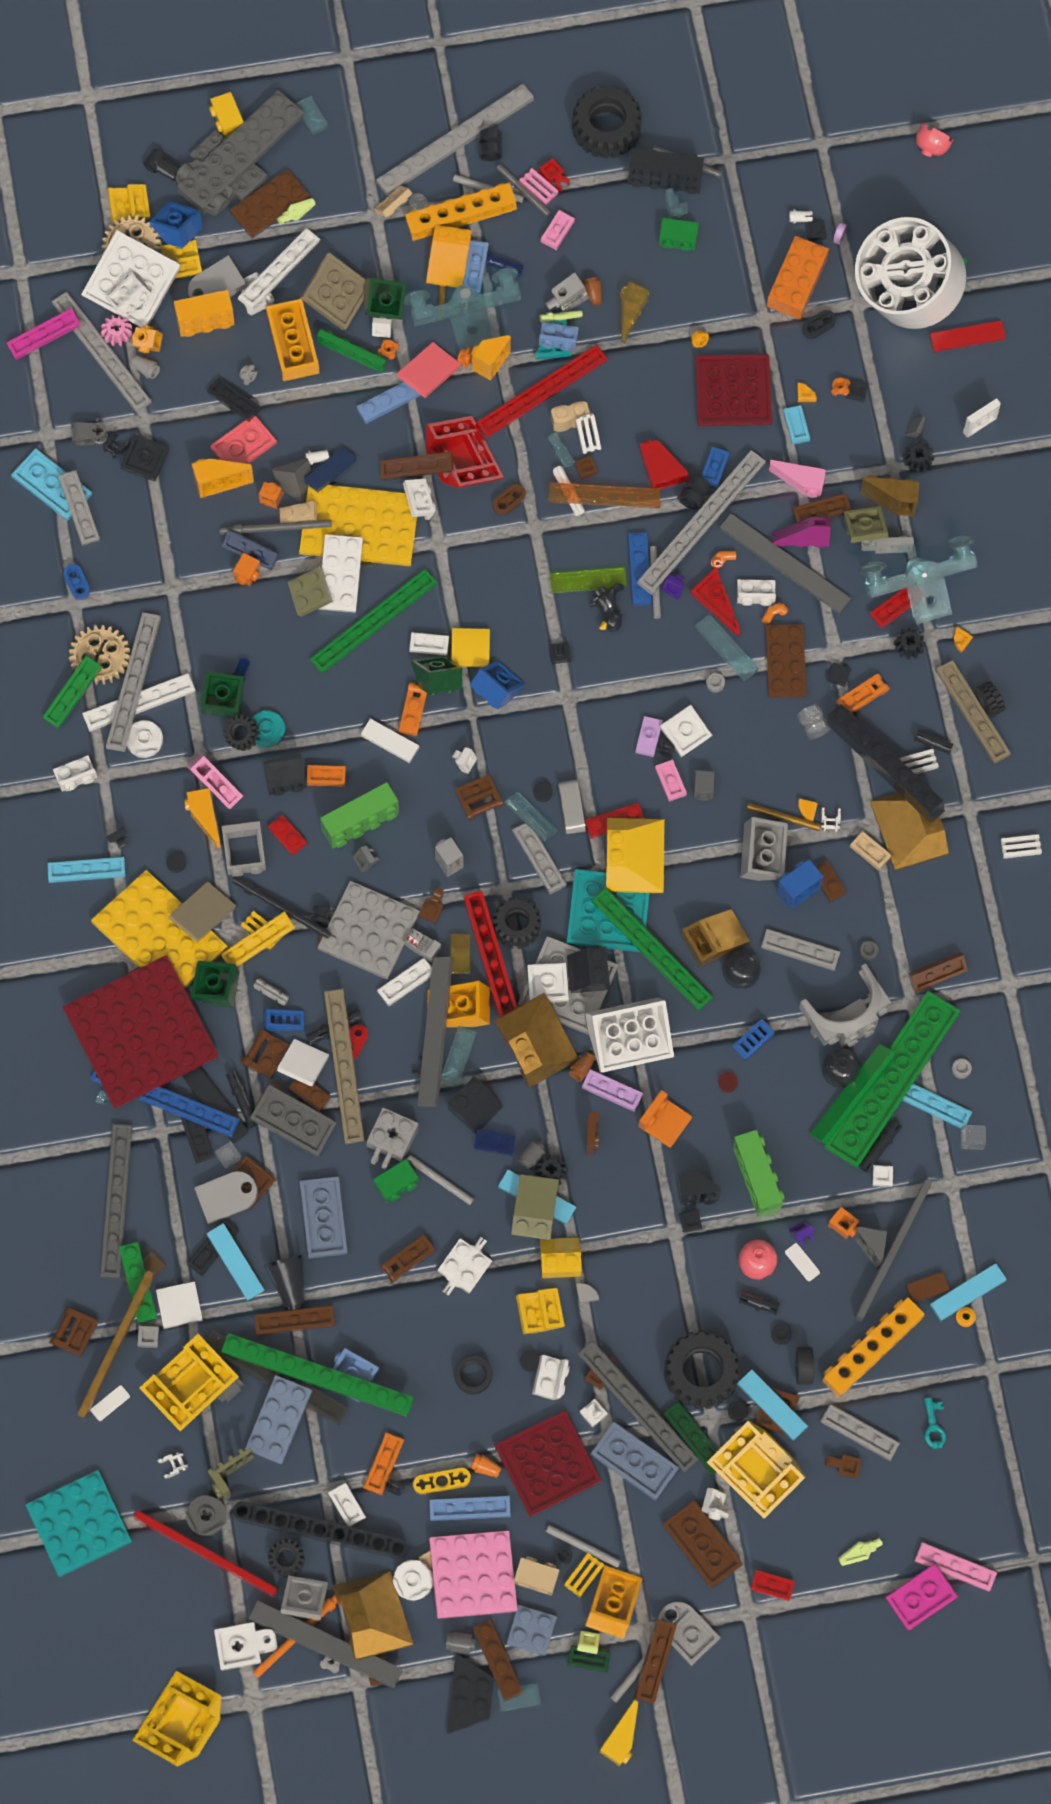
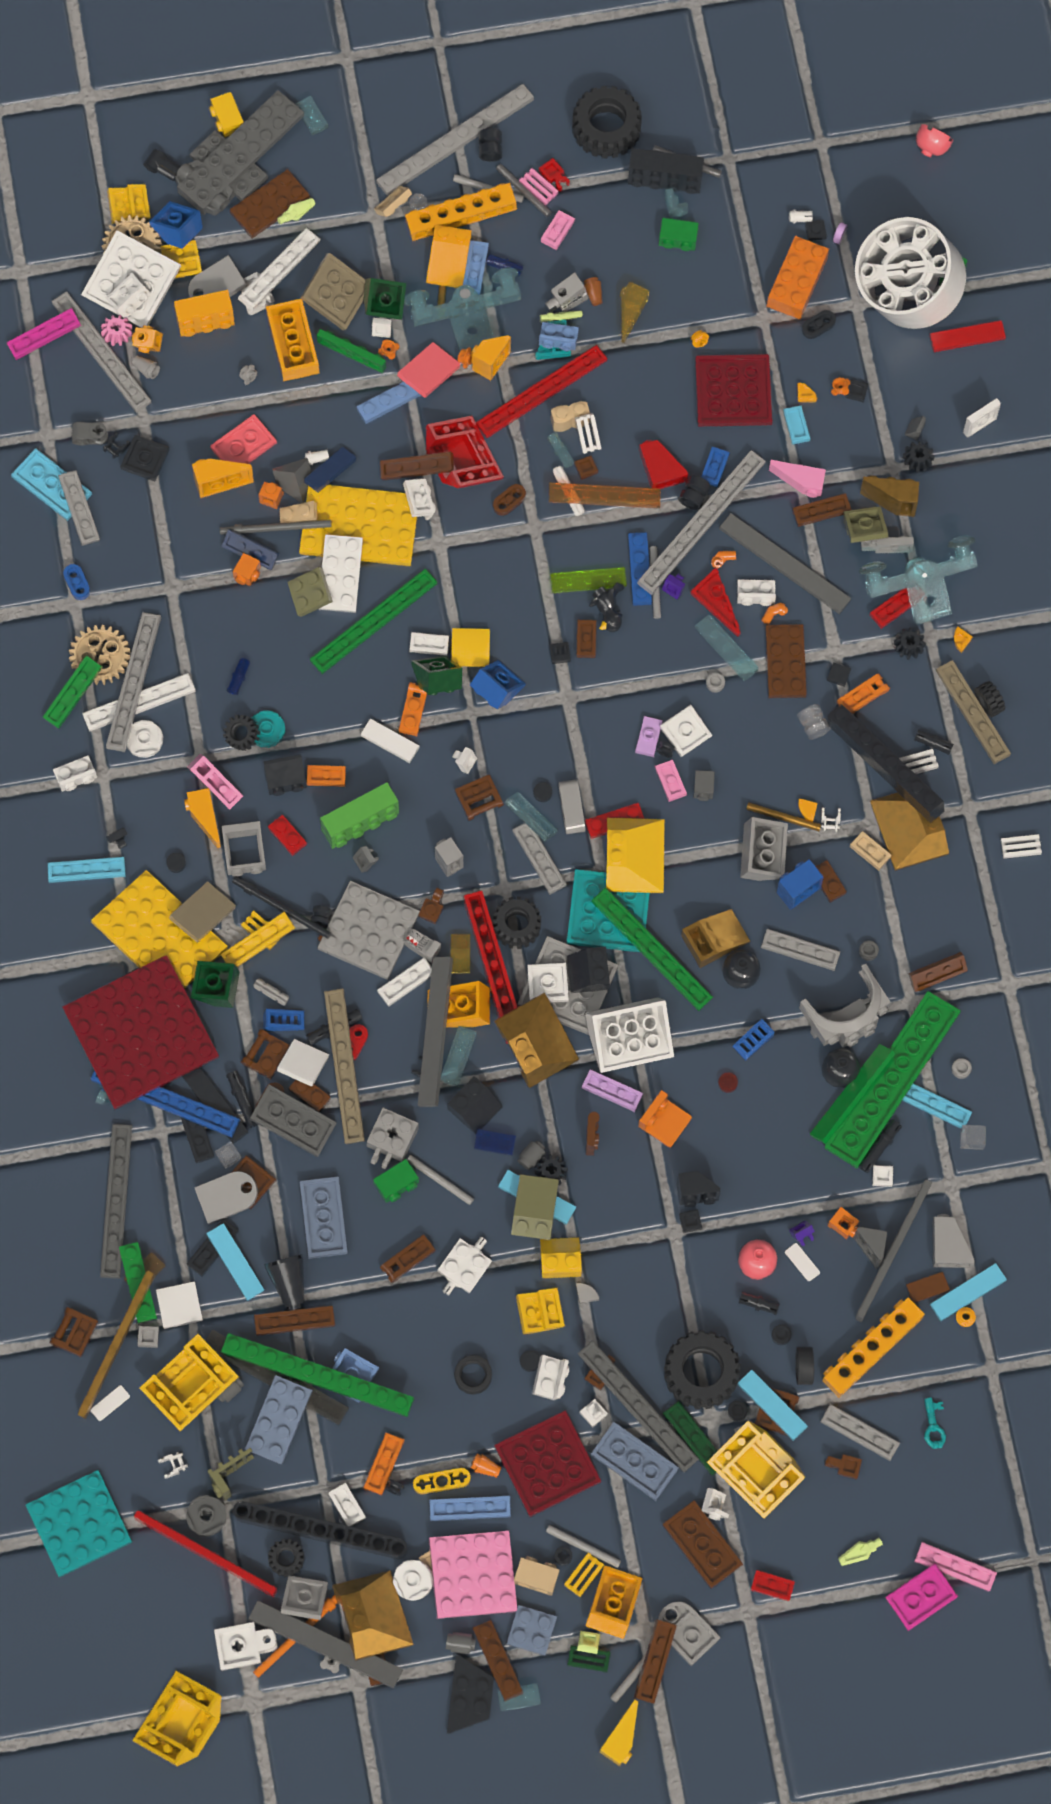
dark green slope [200,671,244,718] -> none
black tile [207,378,261,422] -> none
dark orange cone [569,1052,595,1082] -> none
bright green brick [732,1130,785,1219] -> none
magenta slope [773,517,830,548] -> none
none -> reddish brown plate [576,620,596,658]
none -> light grey slope [933,1214,974,1268]

